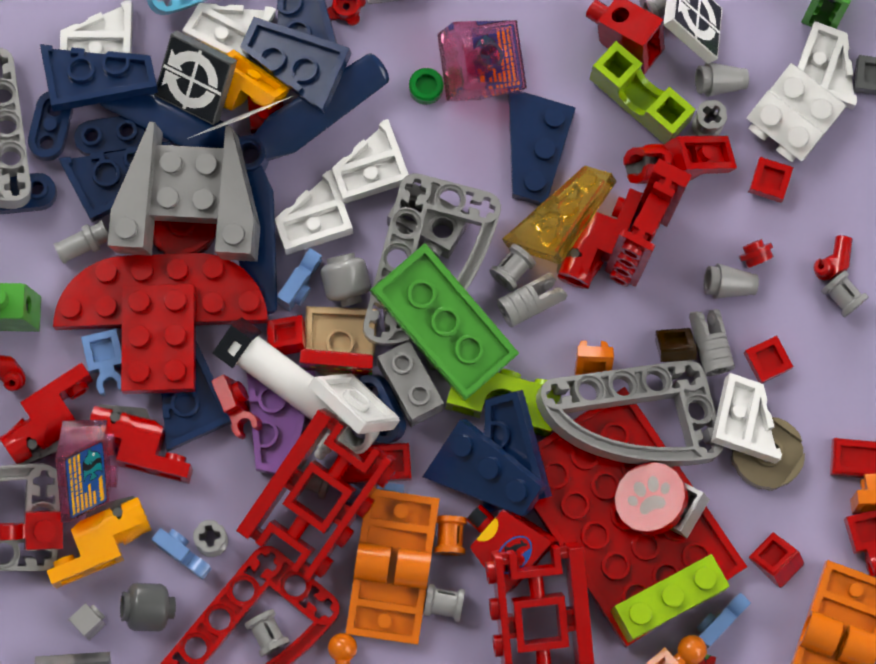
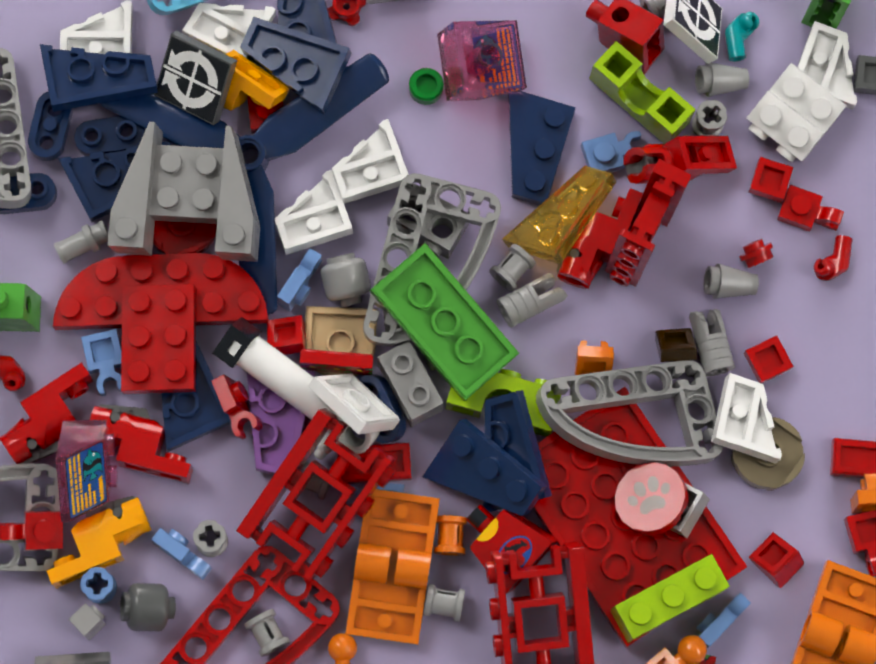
white sticker [187,96,293,139] -> none
light grey bush [821,270,869,318] -> none
none -> medium blue bush [80,567,117,604]
none -> medium blue plate [581,131,641,178]
none -> teal arm [725,12,760,62]
none -> red plate [777,185,844,232]

